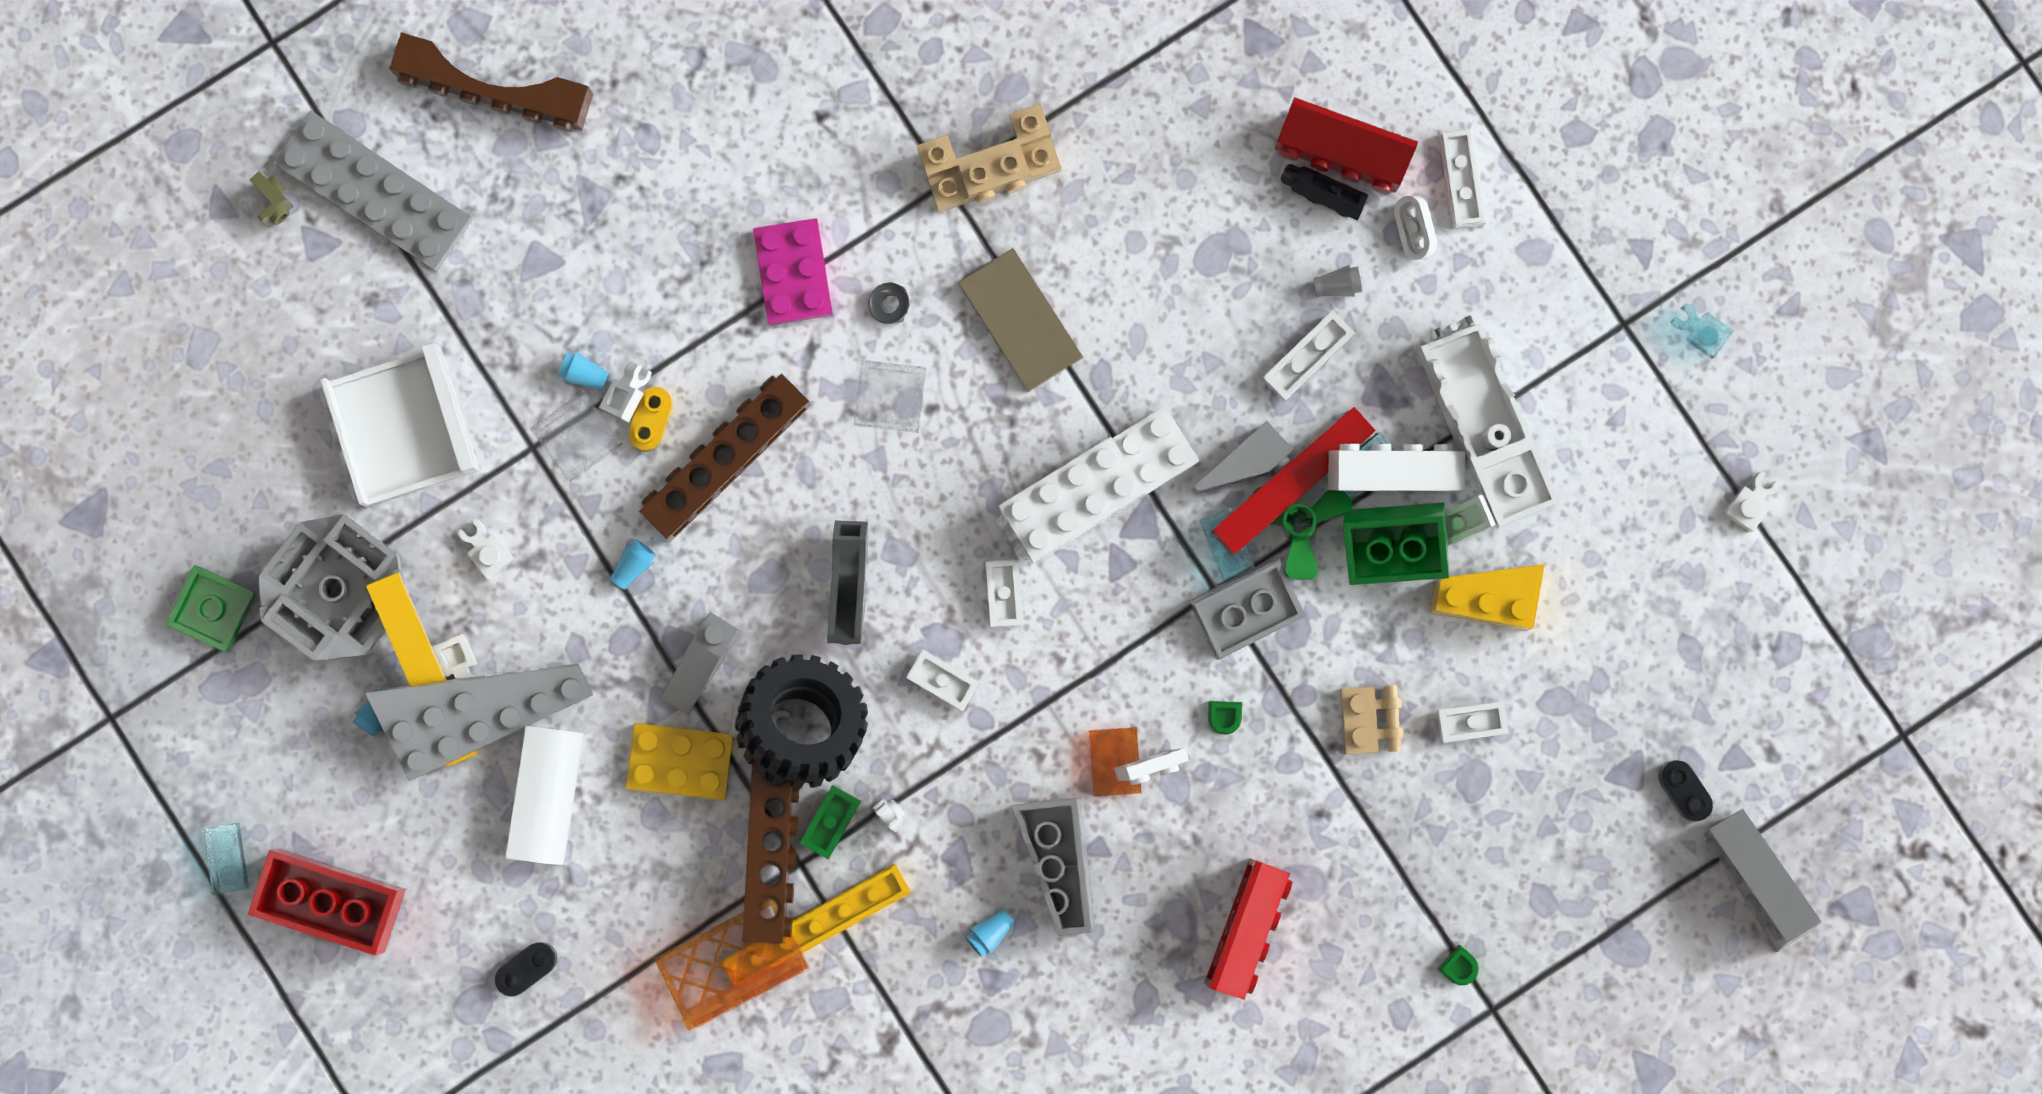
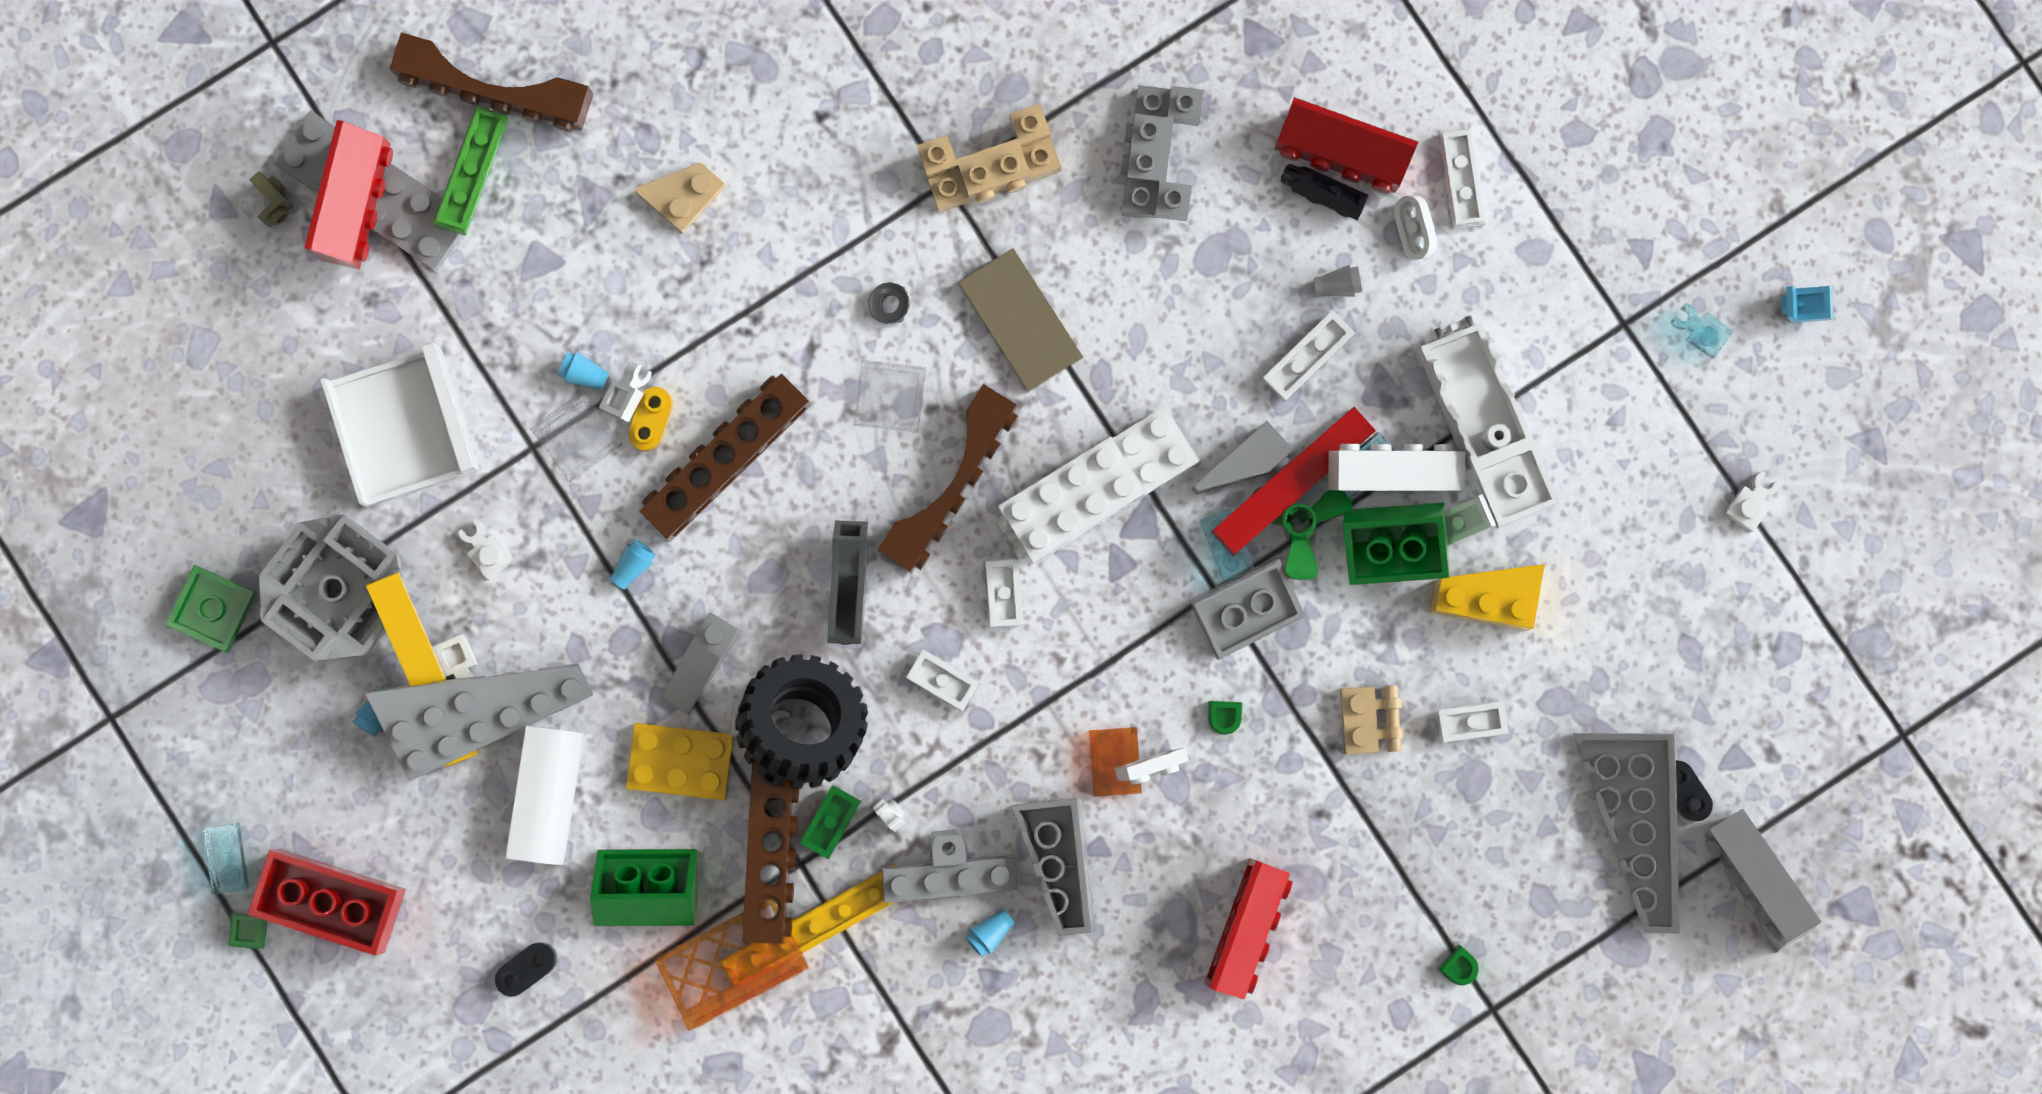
dark pink plate [753,218,833,326] -> none
none -> green tile [228,912,267,949]
none -> slope [304,120,393,270]
none -> bright green tile [433,106,508,236]
none -> green slope [590,849,697,926]
none -> tan wing [635,162,726,234]
none -> reddish brown arch [877,384,1018,574]
none -> light grey plate [882,829,1017,903]
none -> light grey bracket [1120,85,1204,221]
none -> light grey wing [1573,733,1680,934]
none -> medium azure bracket [1781,286,1833,323]

